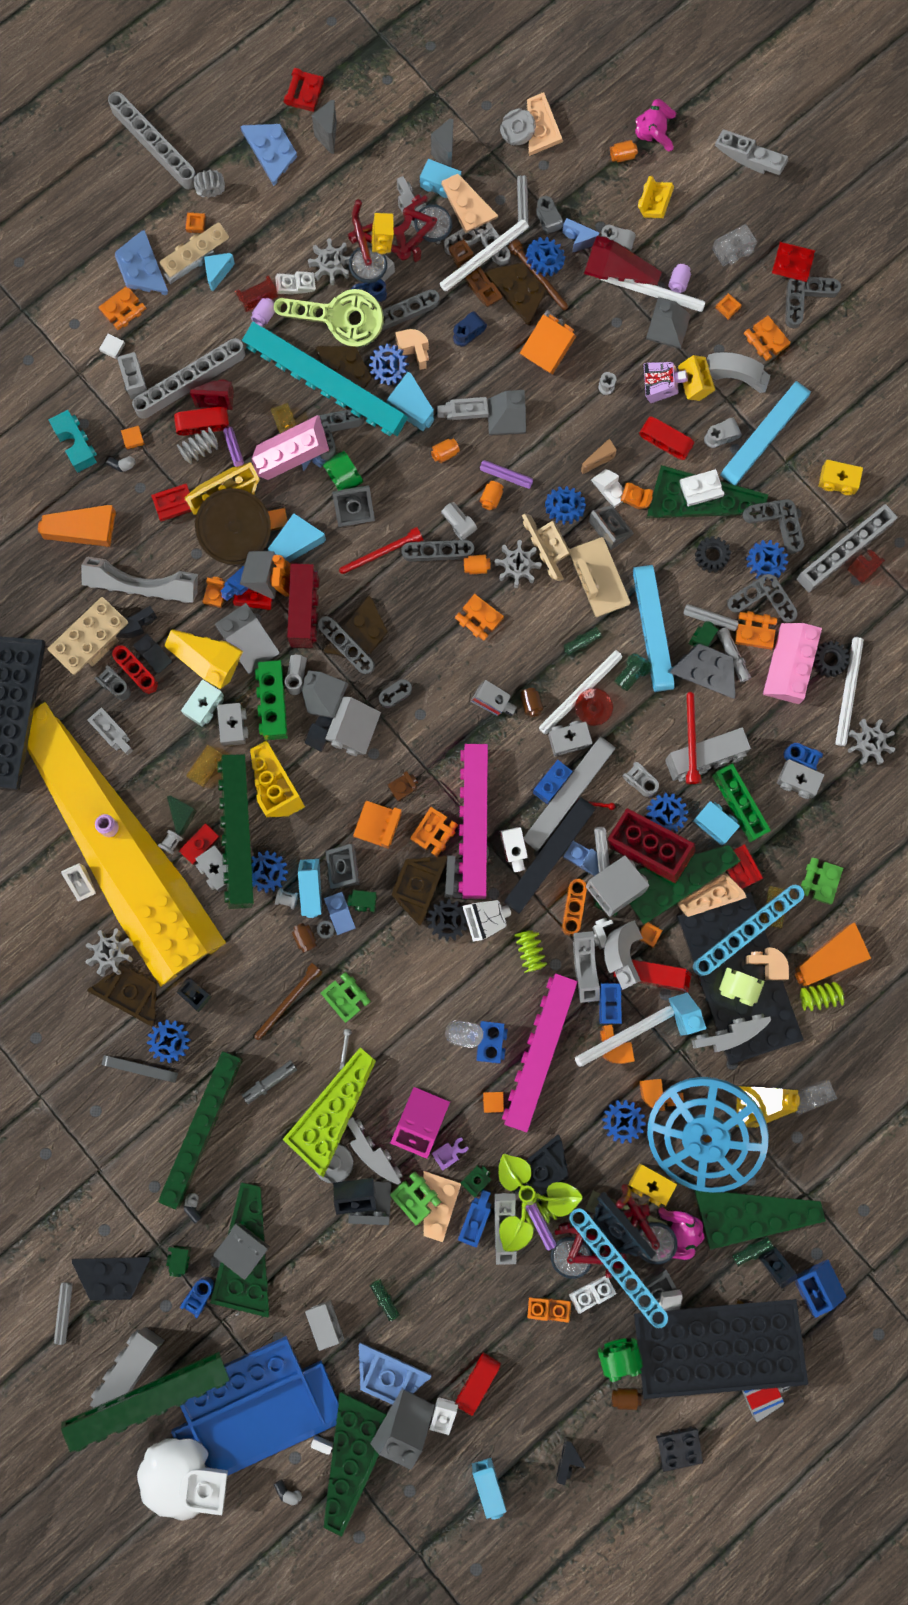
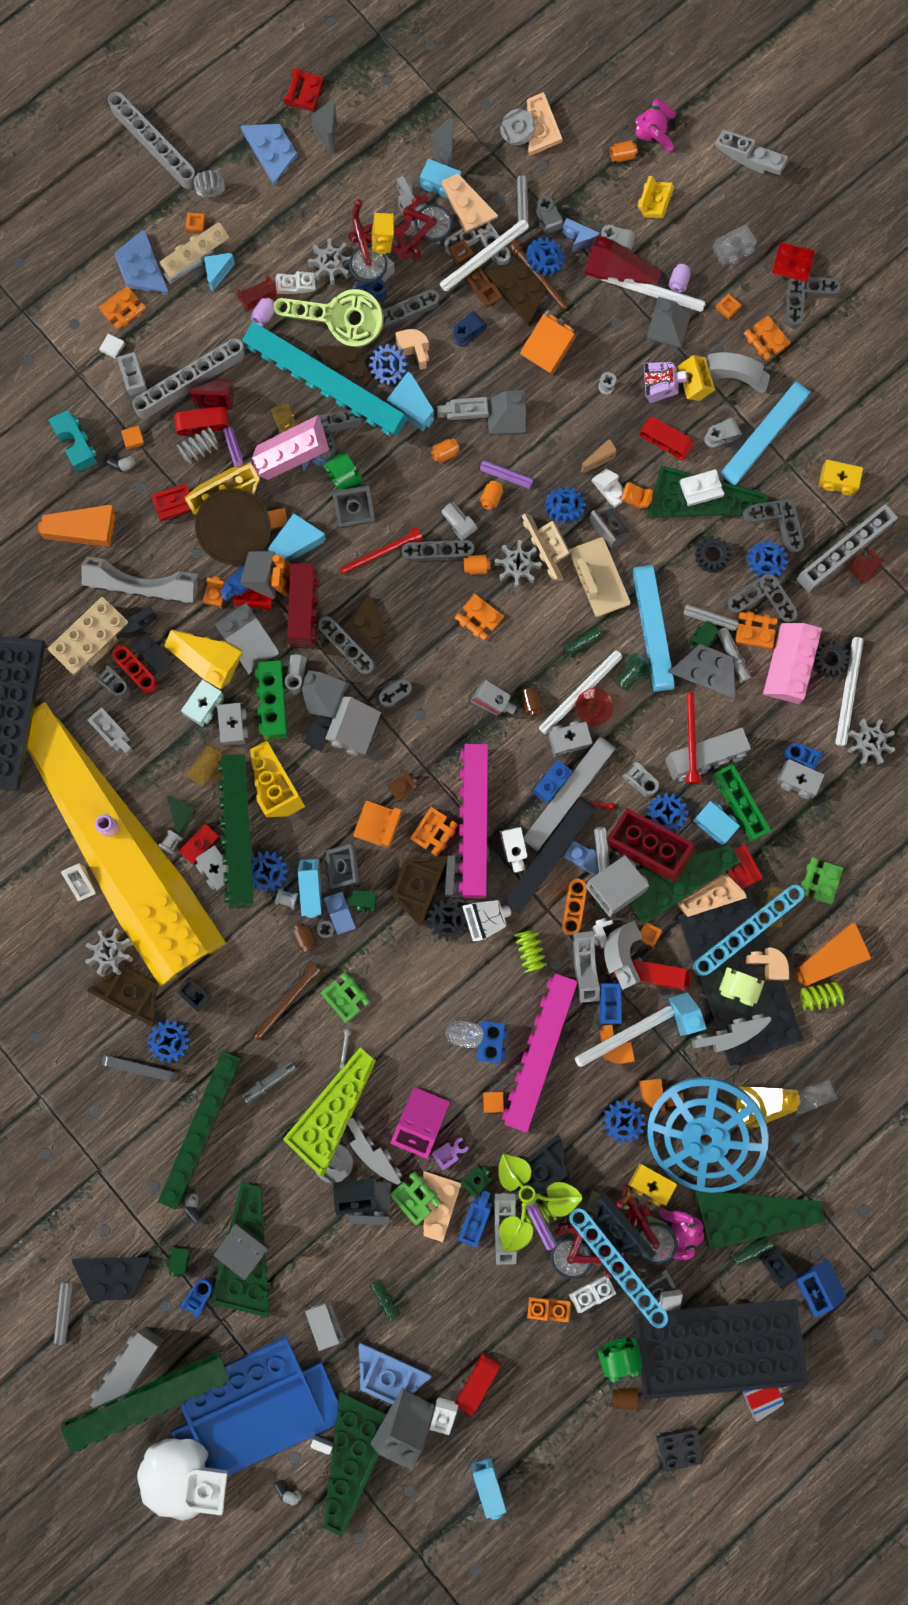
black slope [556,1437,586,1485] -> none

